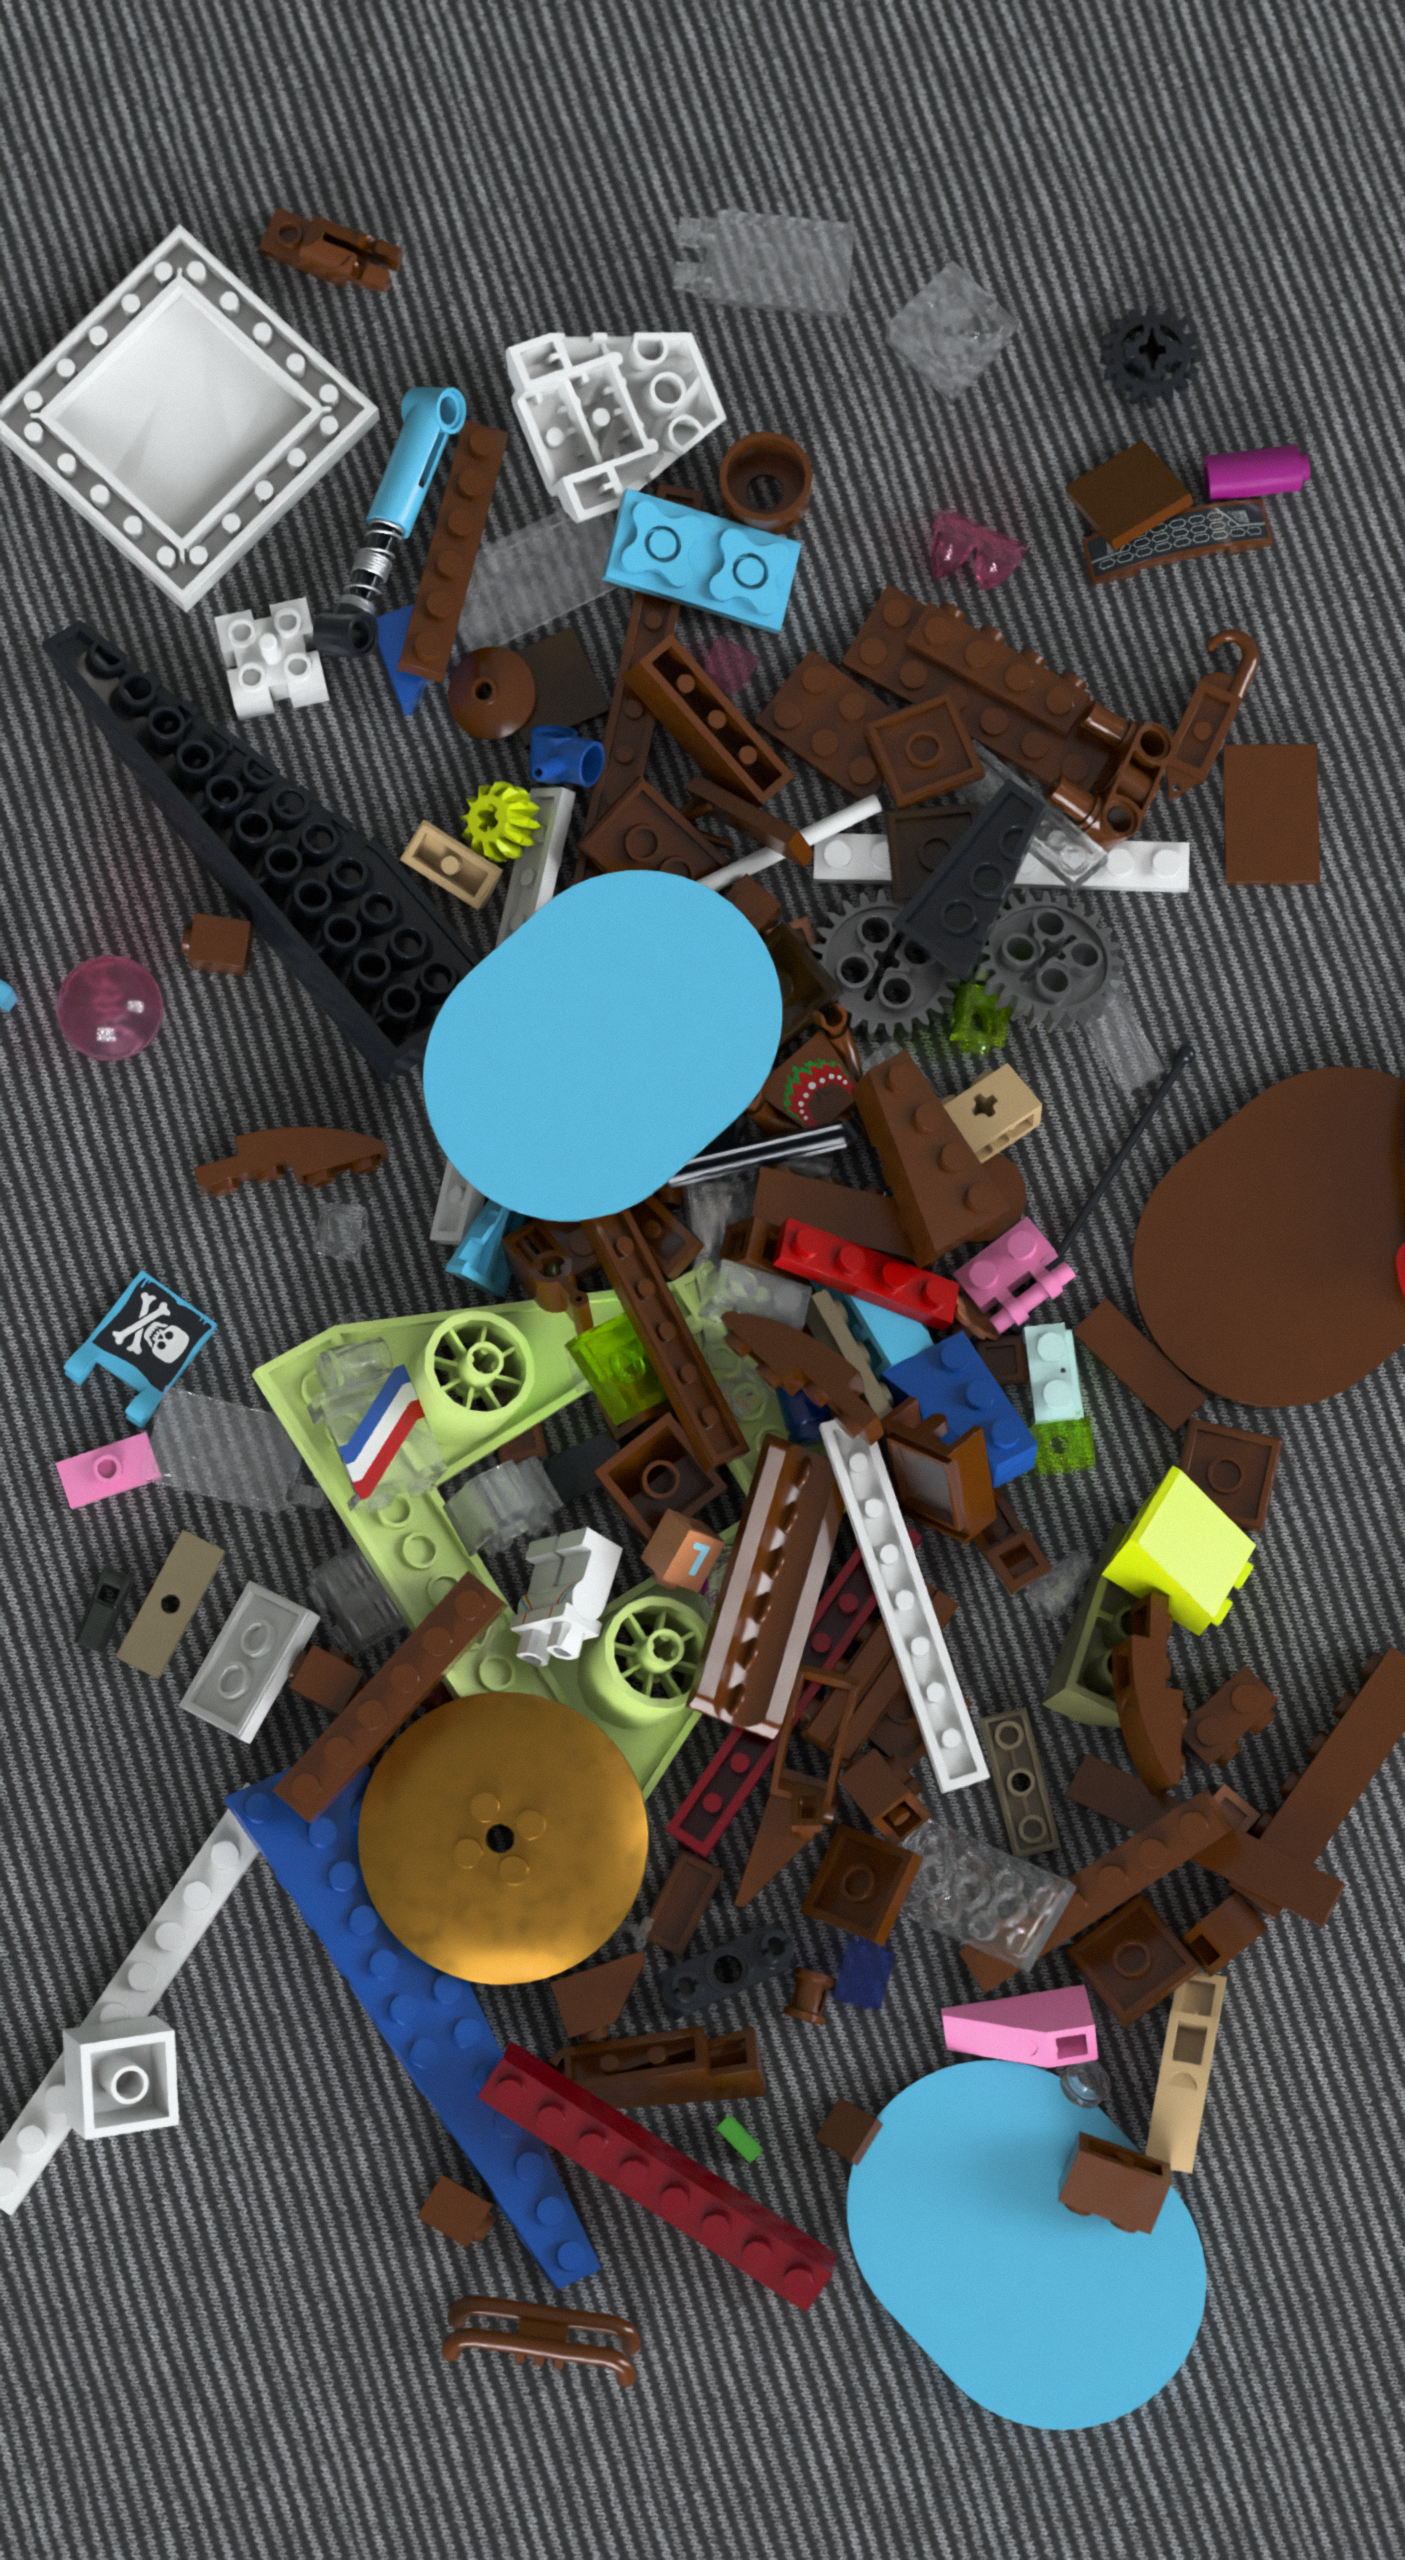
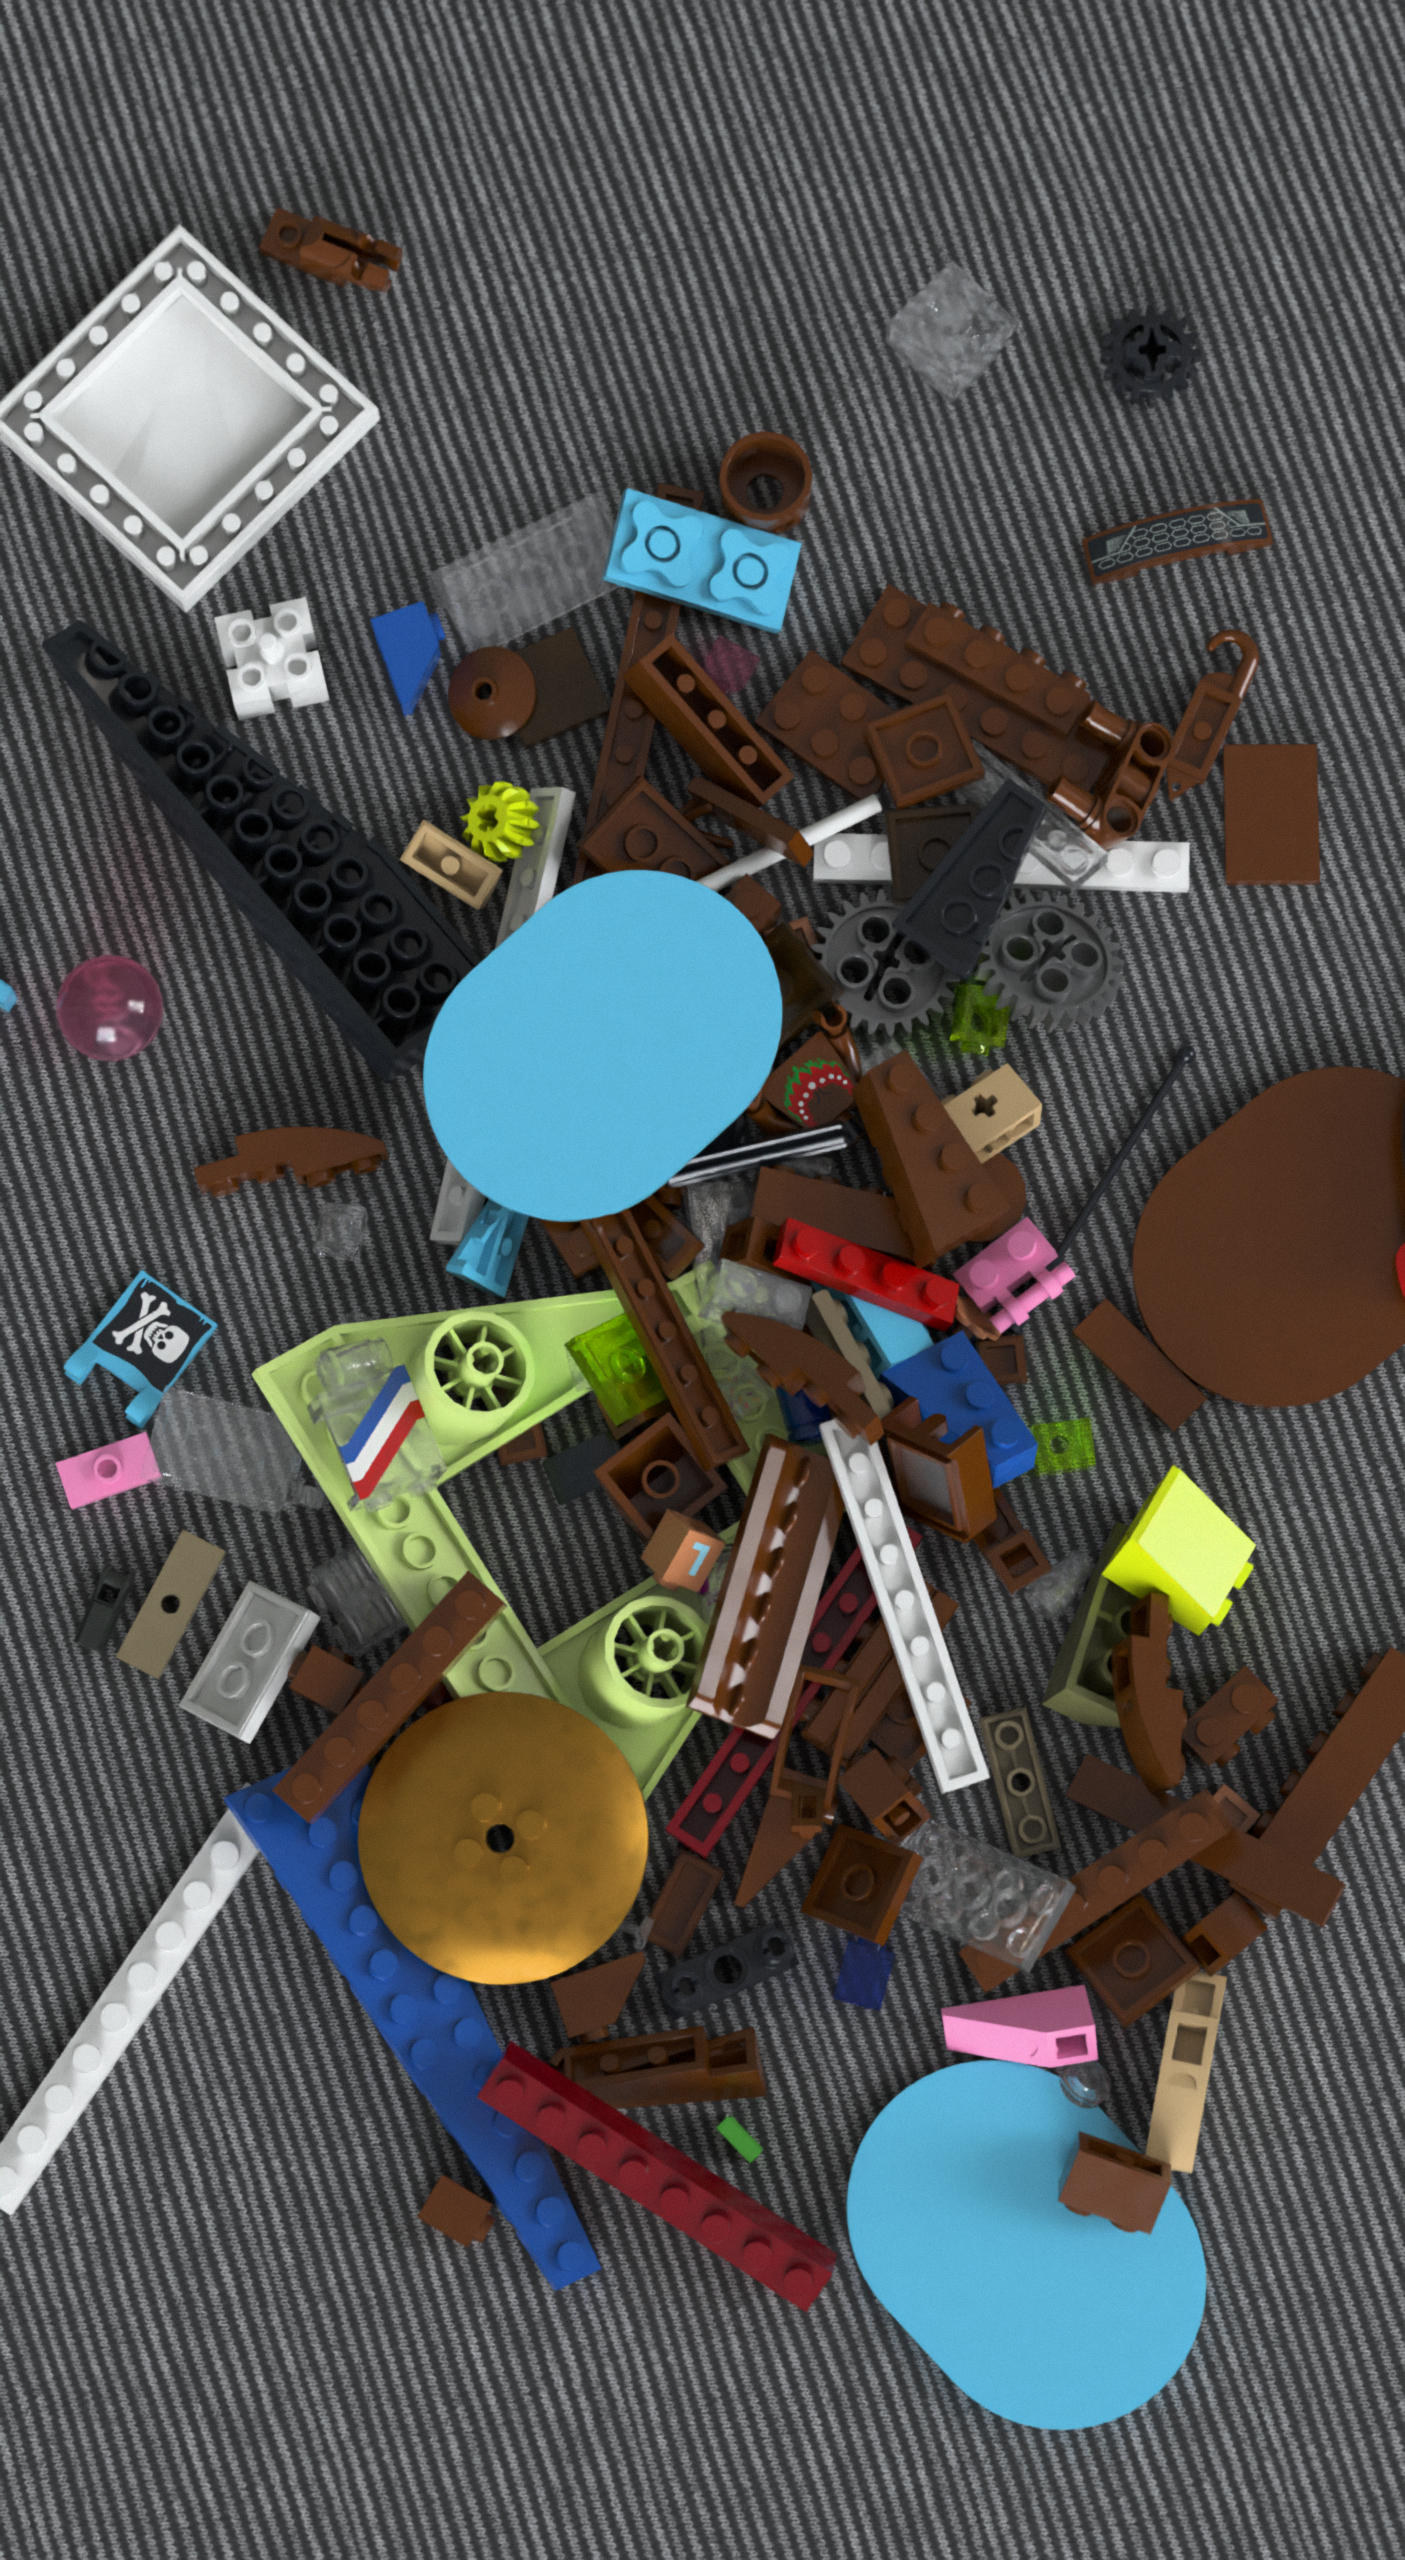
white brick [63,2015,179,2140] -> none
reddish brown brick [181,913,255,977] -> none
piece [313,387,466,658] -> none
reddish brown plate [397,420,509,683] -> none
reddish brown piece [441,2295,641,2387] -> none
clear brick [443,1455,564,1557] -> none
reddish brown piece [501,1218,595,1338] -> none
white wedge [506,332,727,524] -> none
white hips [509,1527,623,1667] -> none
blue piece [528,725,605,788] -> none
clear tile [672,209,855,318] -> none
reddish brown bush [782,1966,837,2026] -> none
reddish brown tile [815,2097,883,2165] -> none
clear pink tile [931,508,1029,590] -> none
light aqua window [1021,1322,1085,1429] -> none
reddish brown tile [1065,440,1193,551] -> none
clear tile [1085,988,1165,1095] -> none
reddish brown tile [1178,1418,1283,1533] -> none
magenta brick [1202,444,1310,502] -> none

